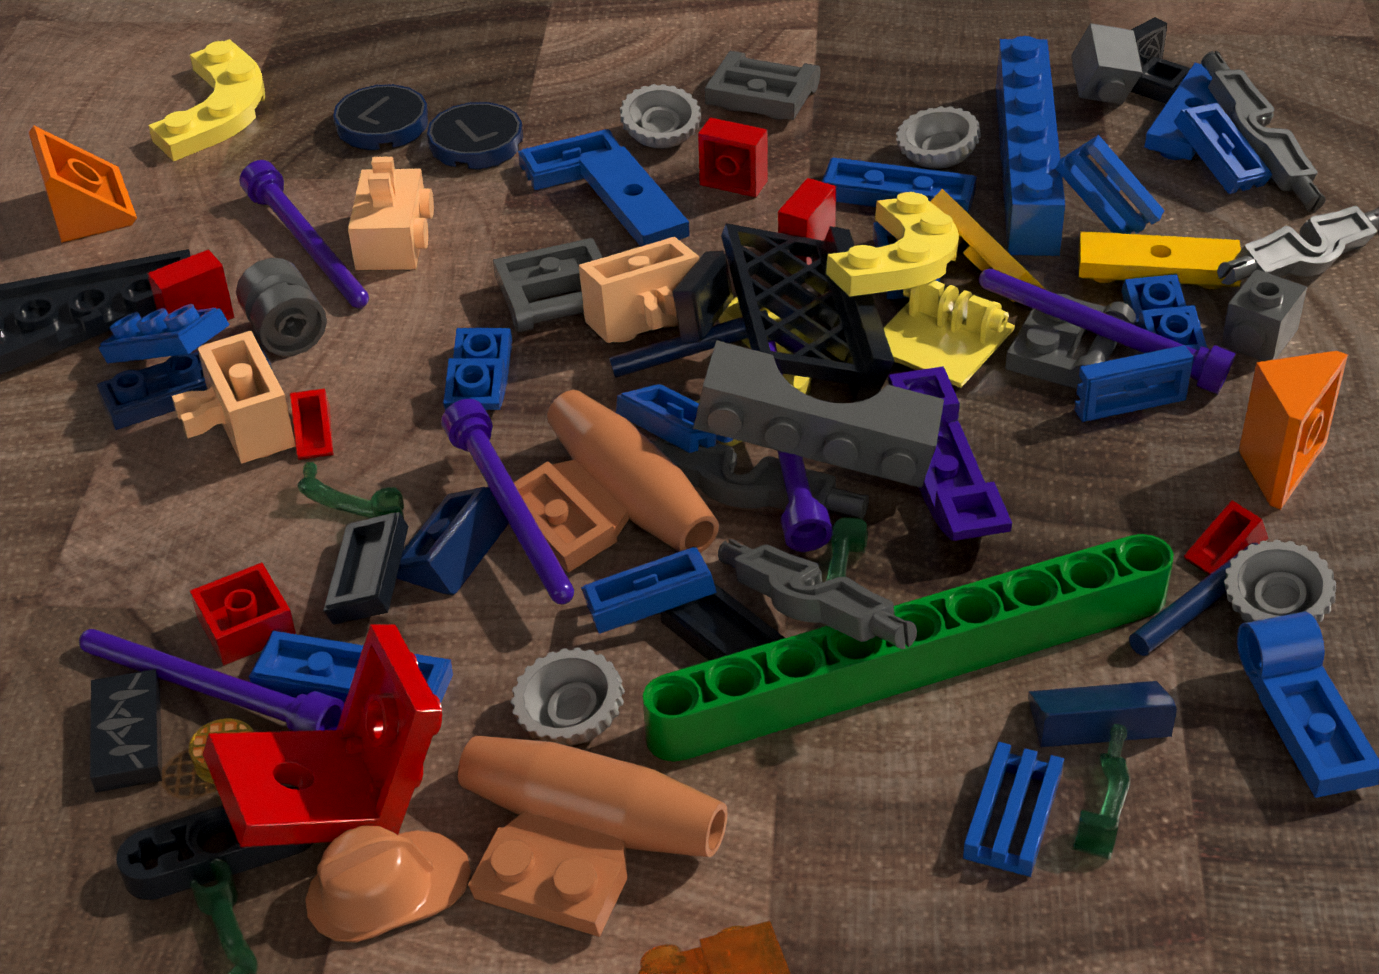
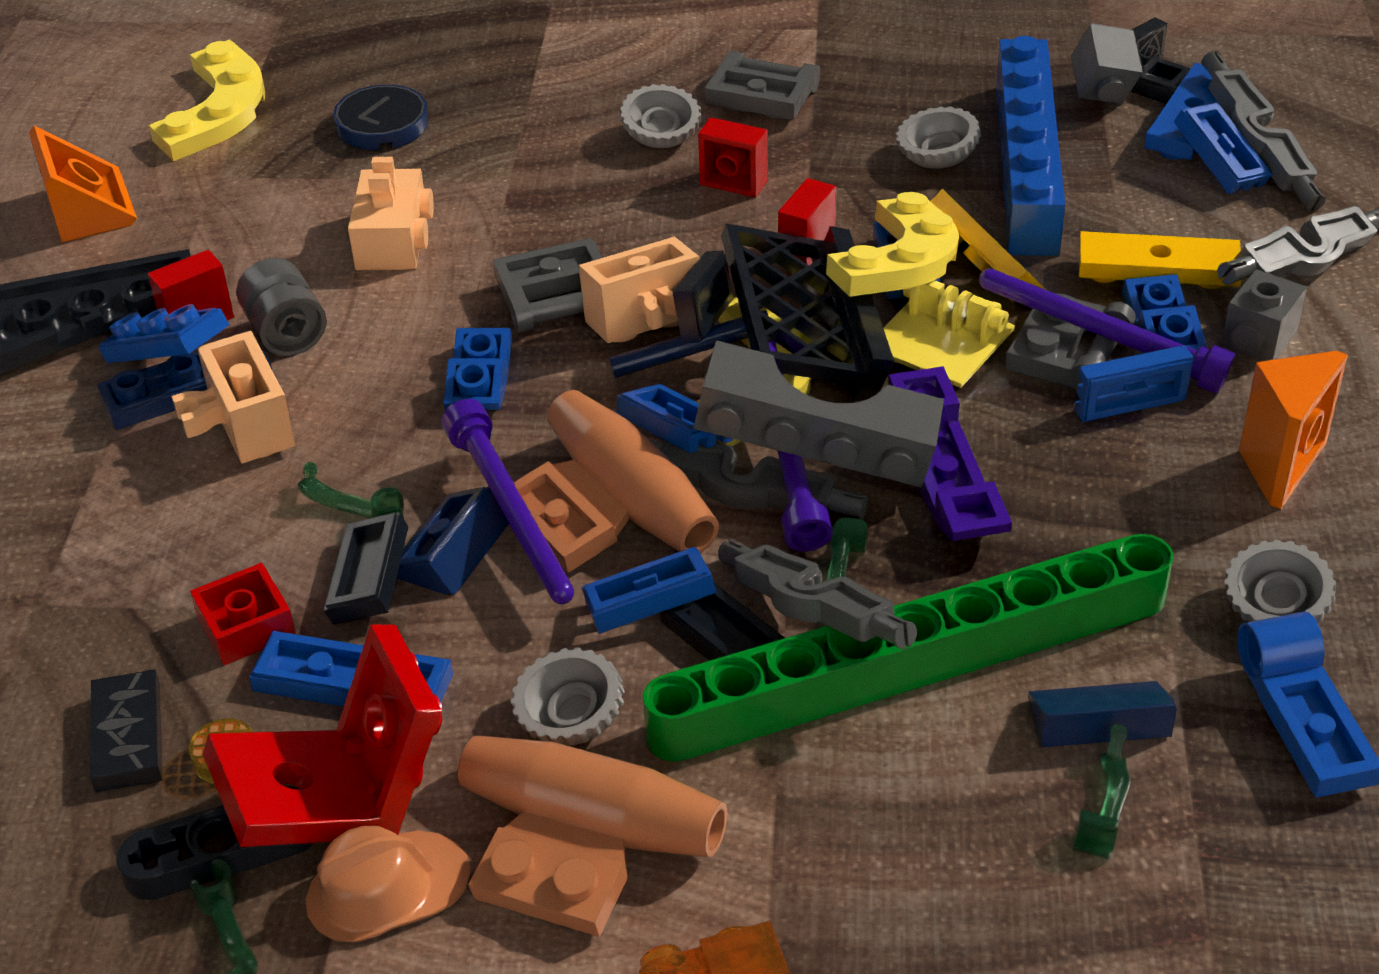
dark purple piece [79,629,344,731] -> none
dark purple piece [239,160,369,308] -> none
red piece [290,388,334,460] -> none
tile [427,102,523,169] -> none
blue tile [518,129,620,190] -> none
blue tile [579,146,690,247] -> none
blue tile [822,157,977,214] -> none
blue tile [963,742,1064,877] -> none
blue tile [1055,135,1165,234] -> none
dark blue bar [1129,543,1258,656] -> none
red piece [1184,500,1269,575] -> none

